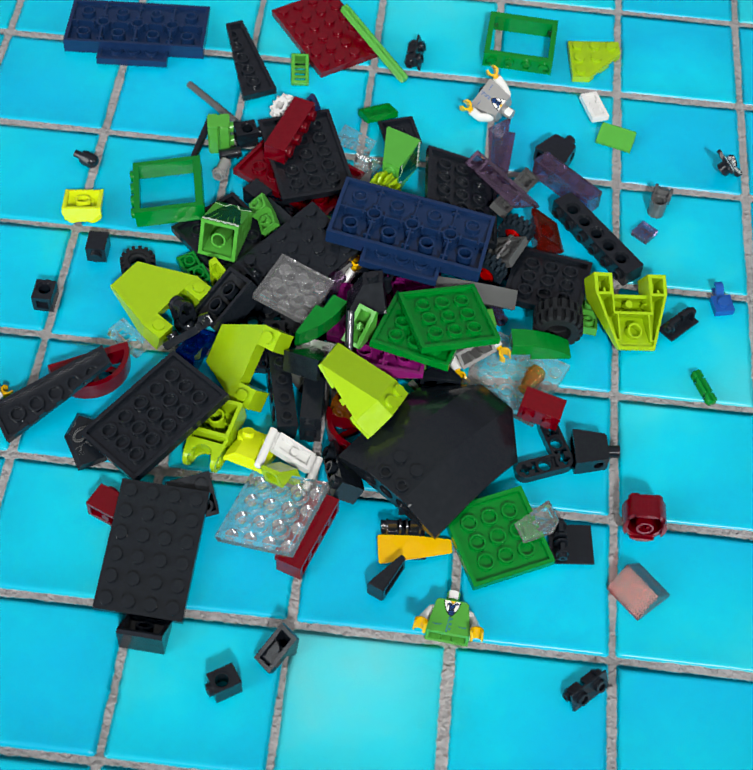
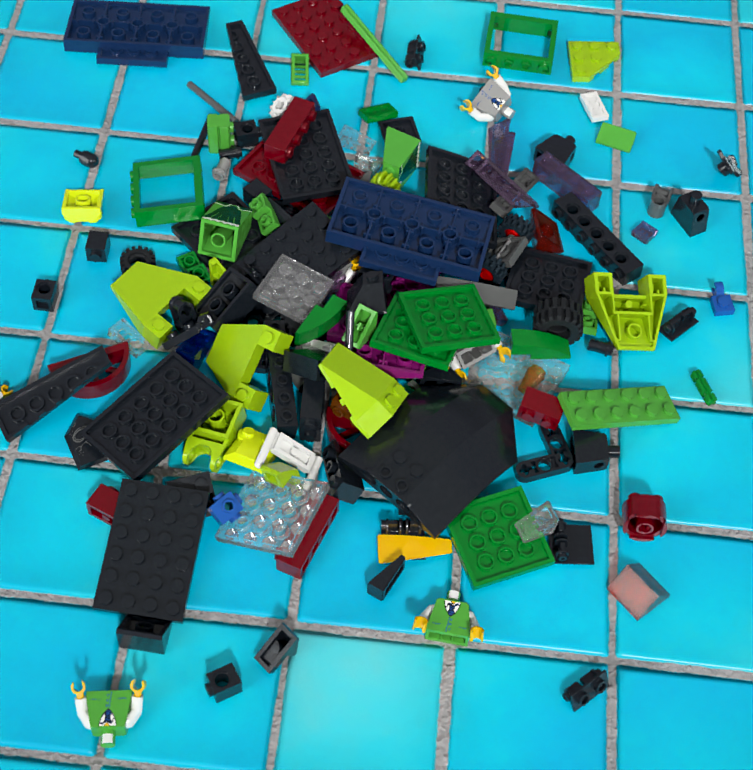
none -> torso [71,678,147,748]
none -> blue brick [207,491,244,526]
none -> bright green plate [557,386,680,431]
none -> black pin [588,338,614,357]
none -> black torso [671,190,709,237]

